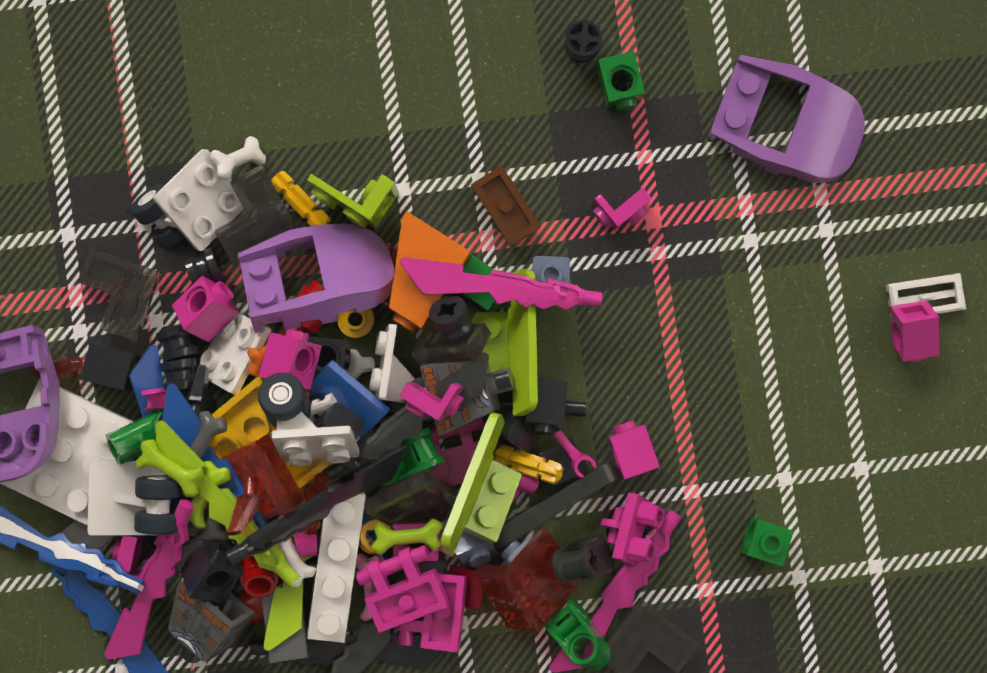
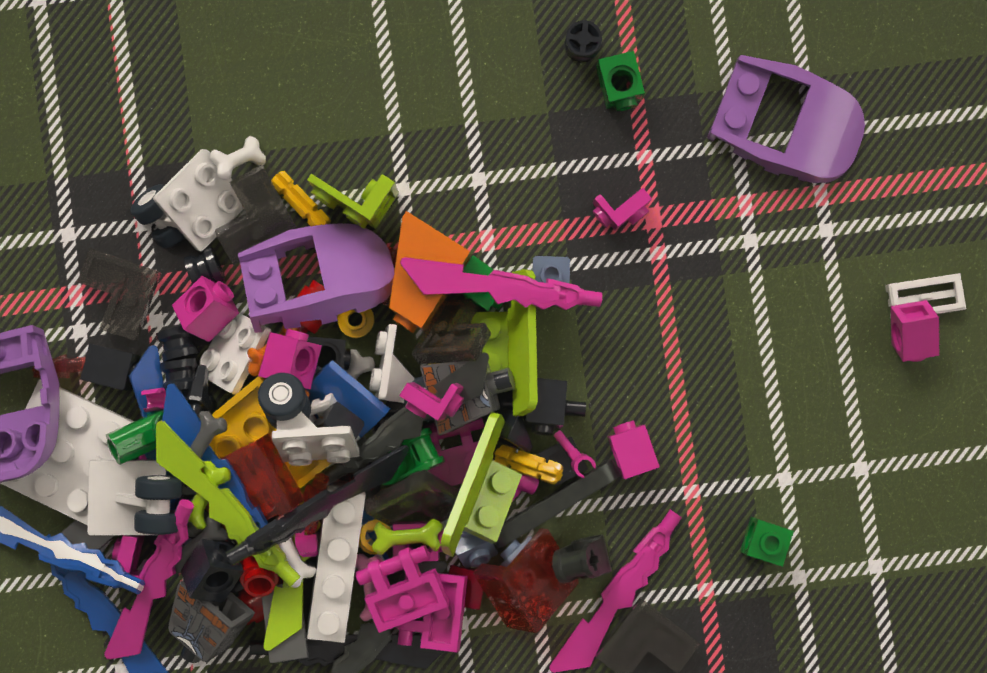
lime piece [136,439,204,497] -> none
clear red bar [227,477,264,536] -> none
black wheel [429,296,474,344] -> none
reddish brown plate [471,165,541,247] -> none
green piece [543,597,611,671] -> none
dark pink hips [600,492,665,566] -> none

